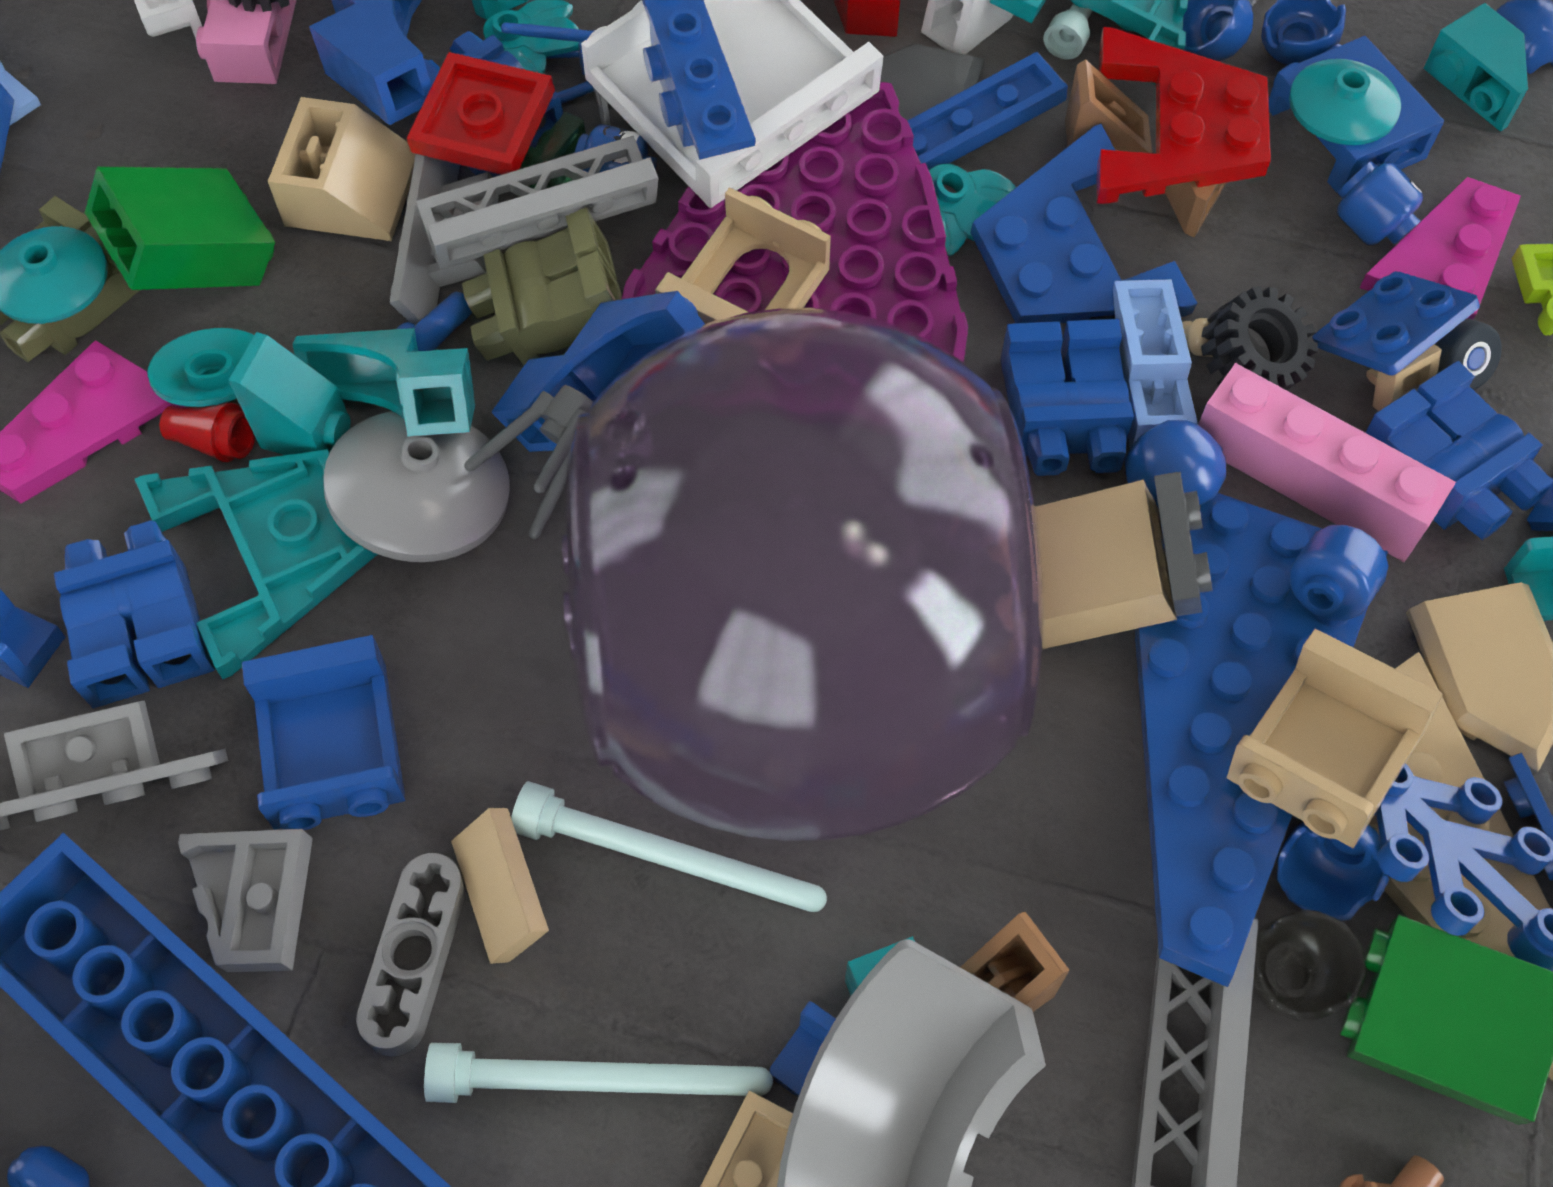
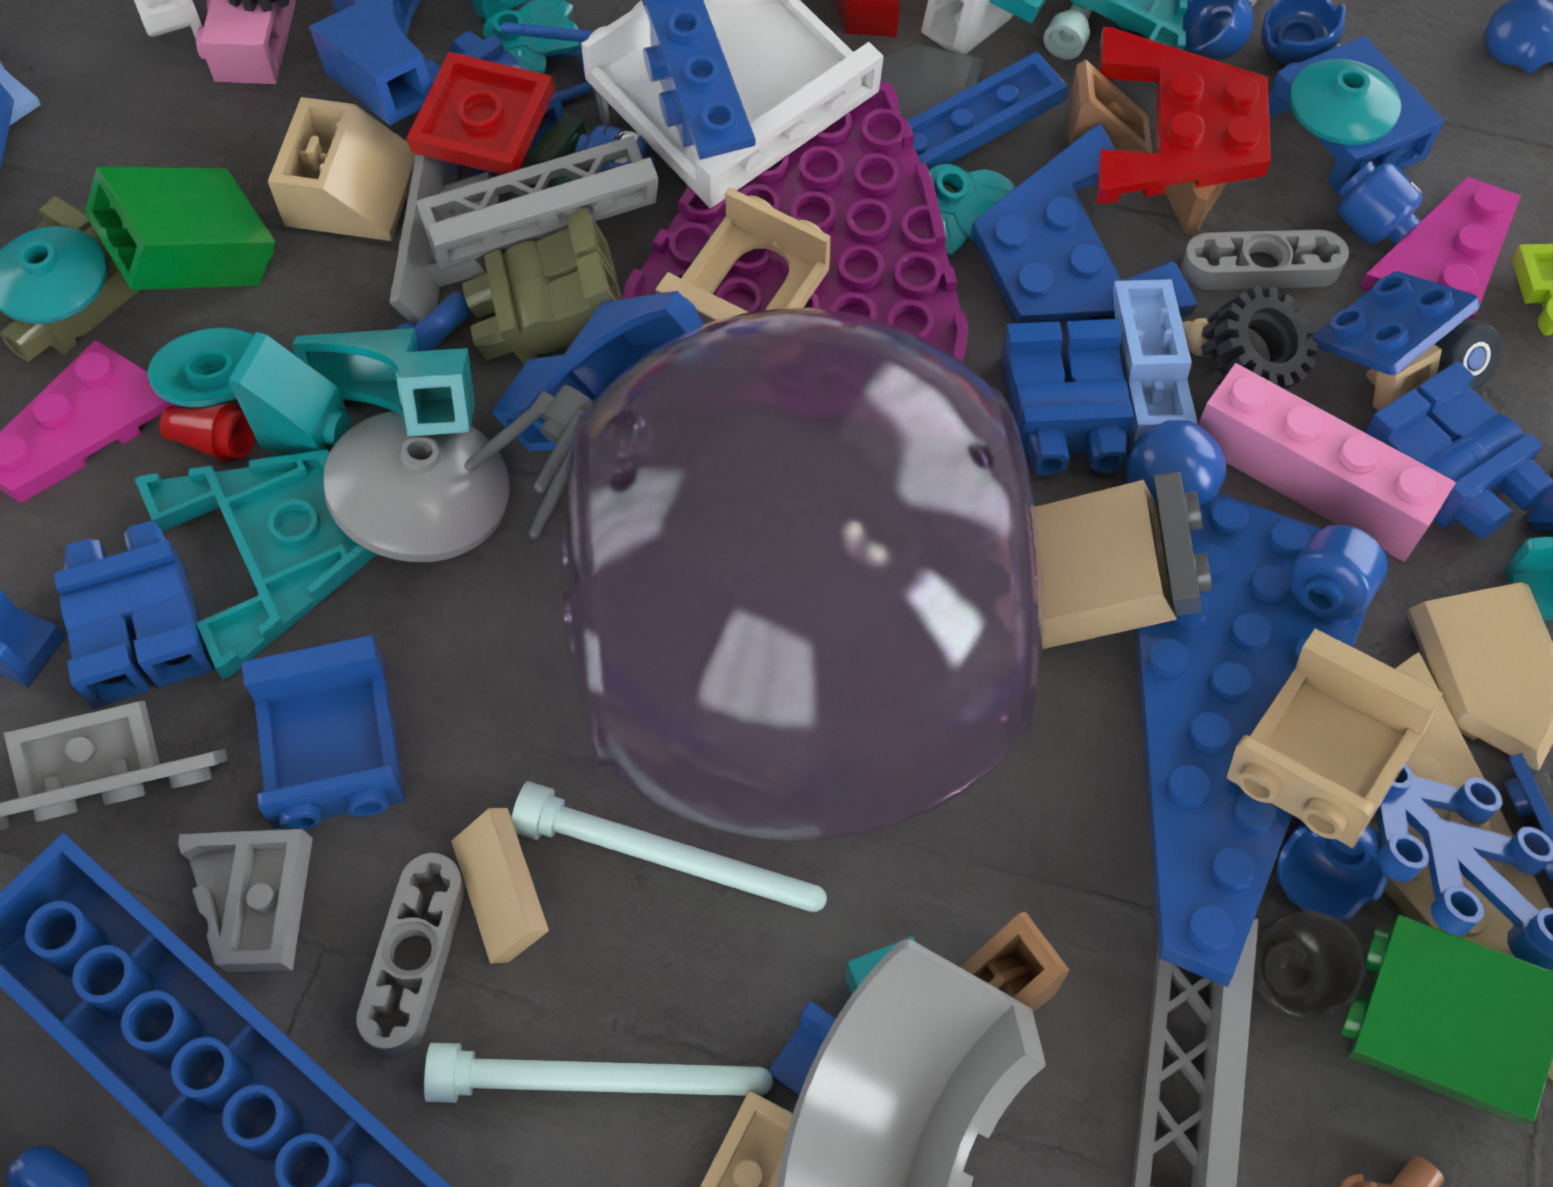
teal slope [1423,3,1528,132] -> none
none -> light grey beam [1181,230,1349,290]

